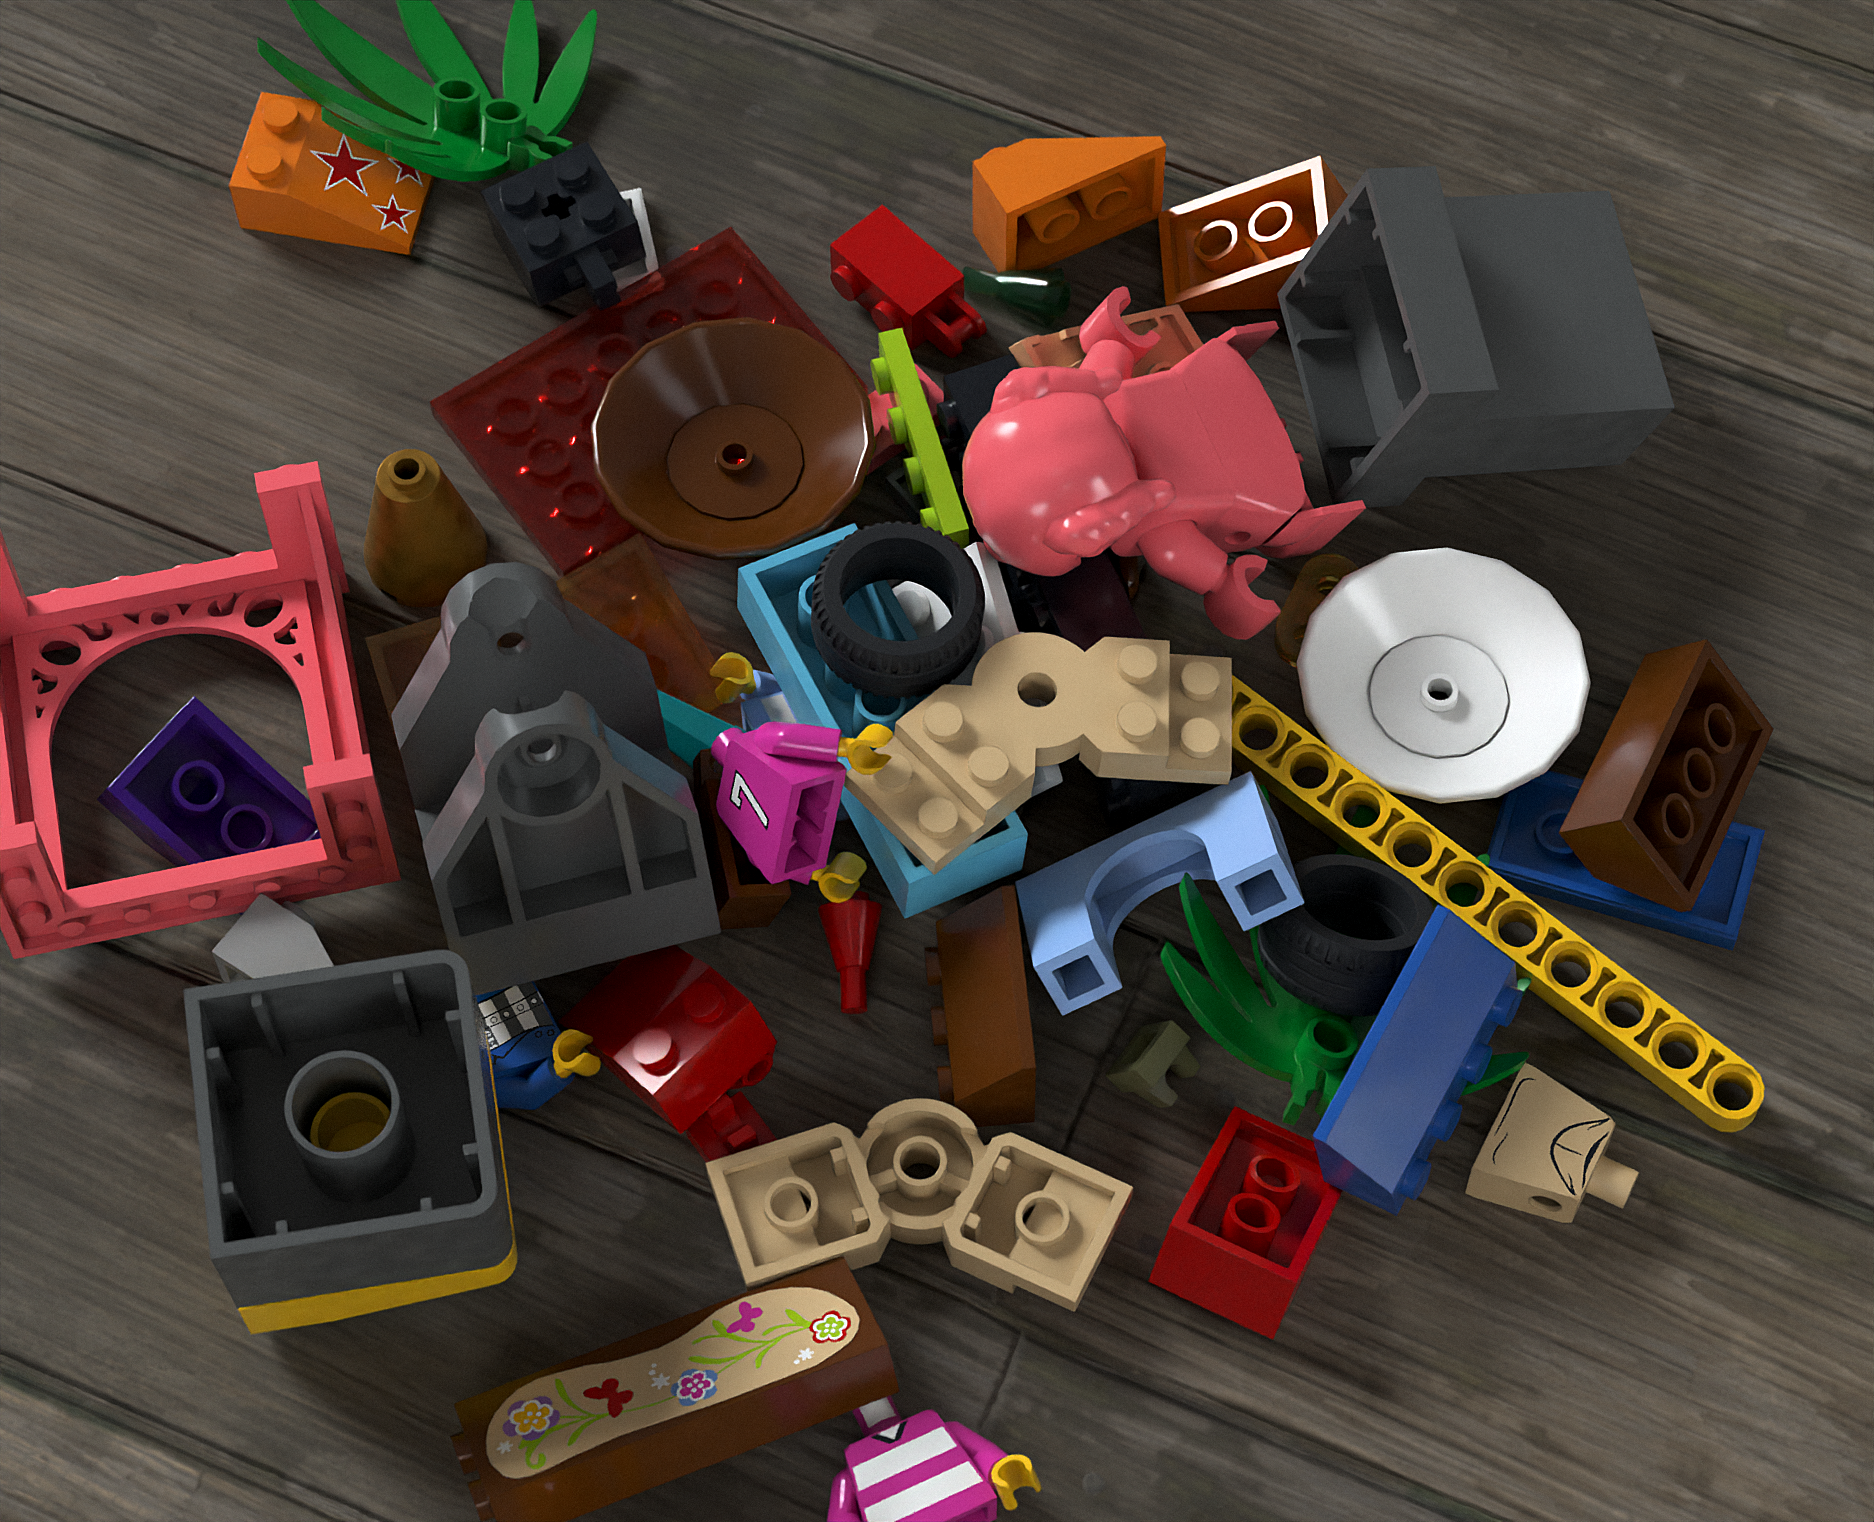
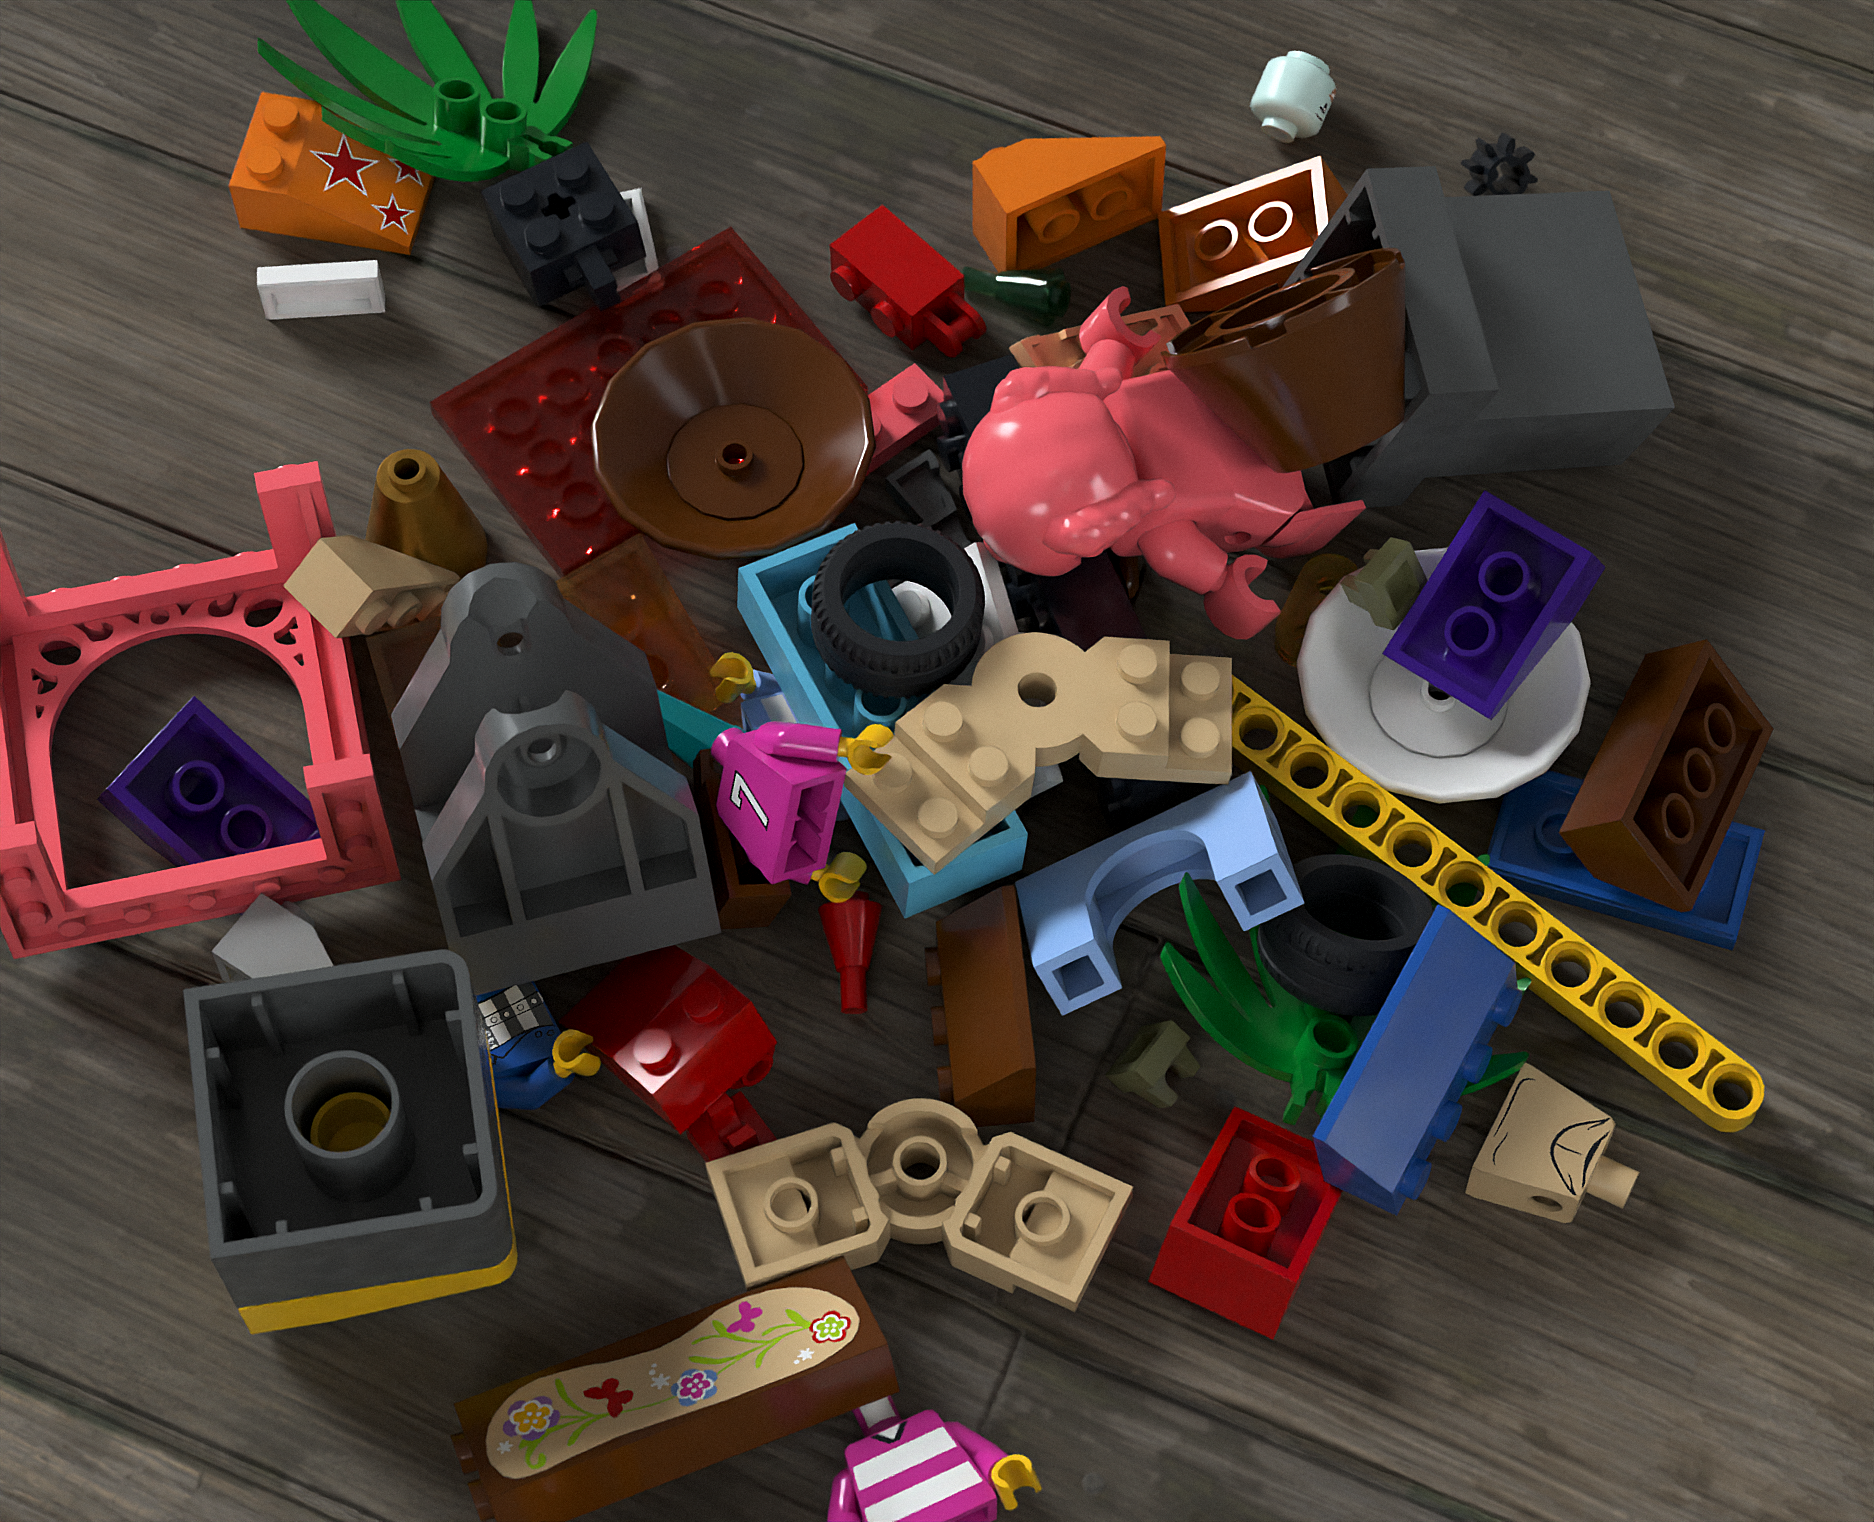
lime plate [870,327,969,549] -> none
none -> white tile [257,260,385,320]
none -> tan slope [283,535,461,638]
none -> reddish brown cone [1160,248,1405,473]
none -> light aqua head [1250,51,1336,143]
none -> olive tile [1340,537,1428,631]
none -> dark purple slope [1382,490,1606,720]
none -> black gear [1461,132,1538,196]

